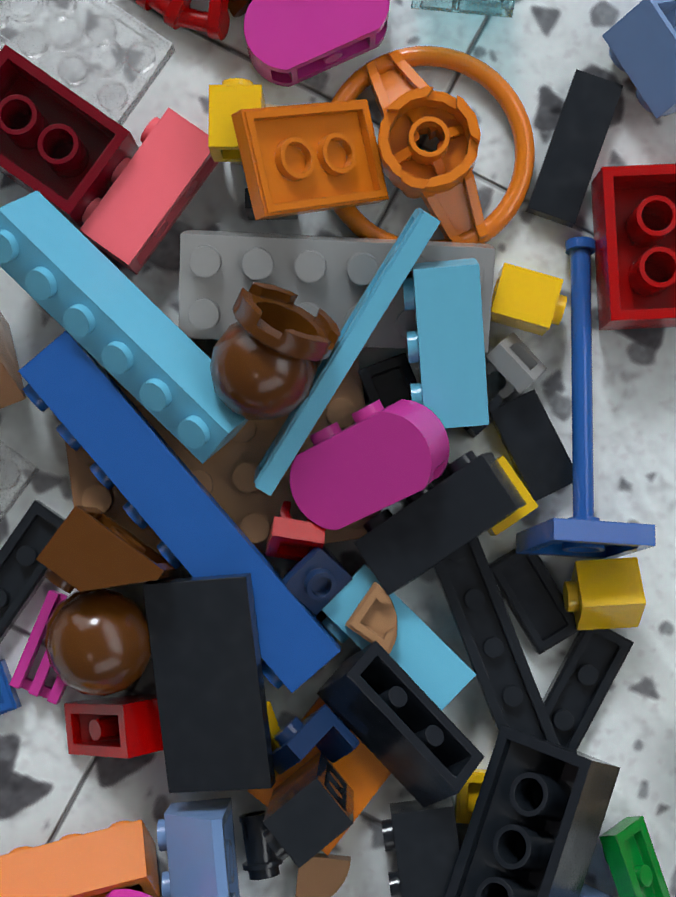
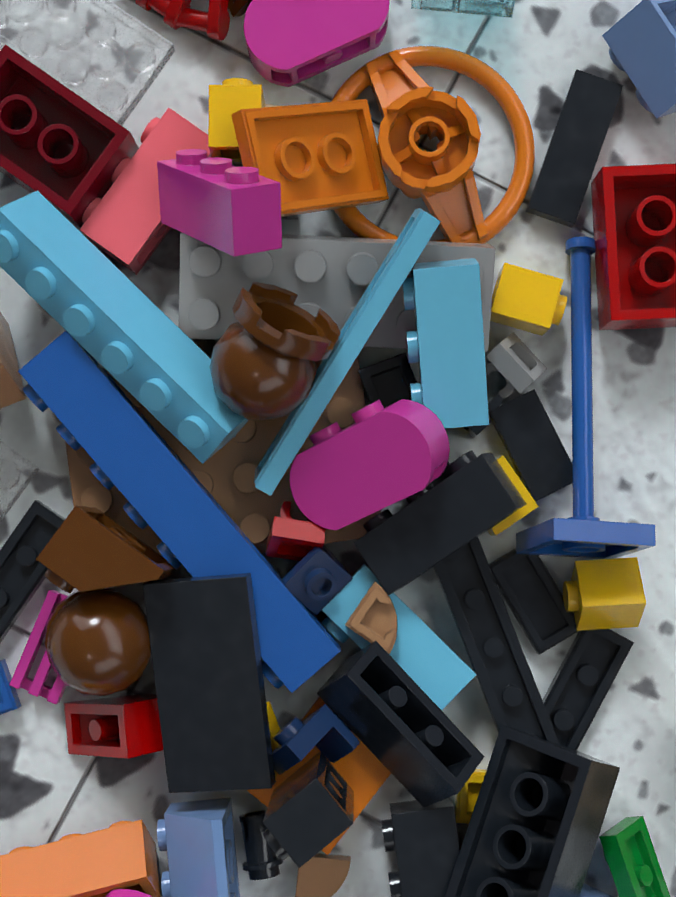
none -> dark pink brick [157,149,282,257]

